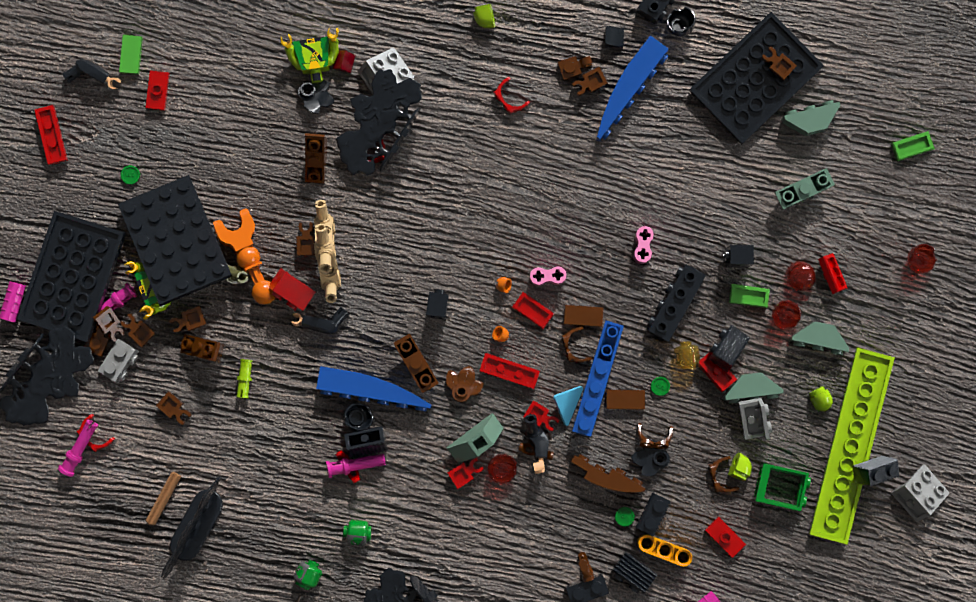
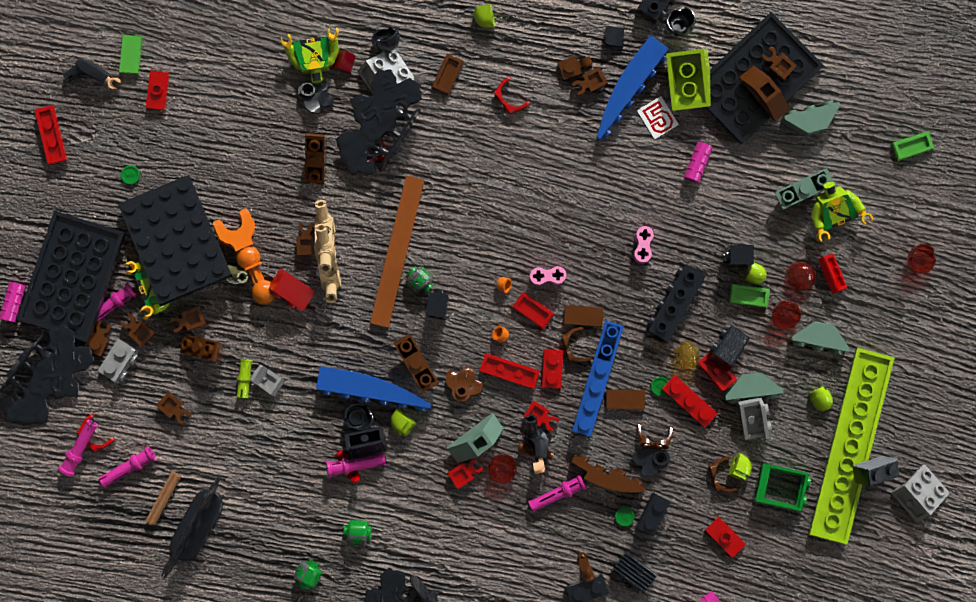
plate [92,306,124,342] -> none
black arm [291,307,350,334] -> none
medium azure piece [553,386,583,426] -> none
light orange beam [637,534,692,567] -> none
none -> dark pink pin [99,446,157,488]
none -> light grey bracket [250,365,285,397]
none -> dark orange tile [370,175,425,328]
none -> black hair [371,26,400,52]
none -> lime piece [391,409,416,436]
none -> head [405,266,434,295]
none -> reddish brown tile [431,53,464,96]
none -> dark pink pin [528,474,587,512]
none -> red plate [542,349,563,389]
none -> white sticker [637,96,679,139]
none -> red plate [661,375,718,428]
none -> lime slope [666,49,711,111]
none -> dark pink axle [684,142,713,184]
none -> reddish brown slope [739,66,790,122]
none -> lime piece [744,262,767,285]
none -> torso [811,182,873,243]

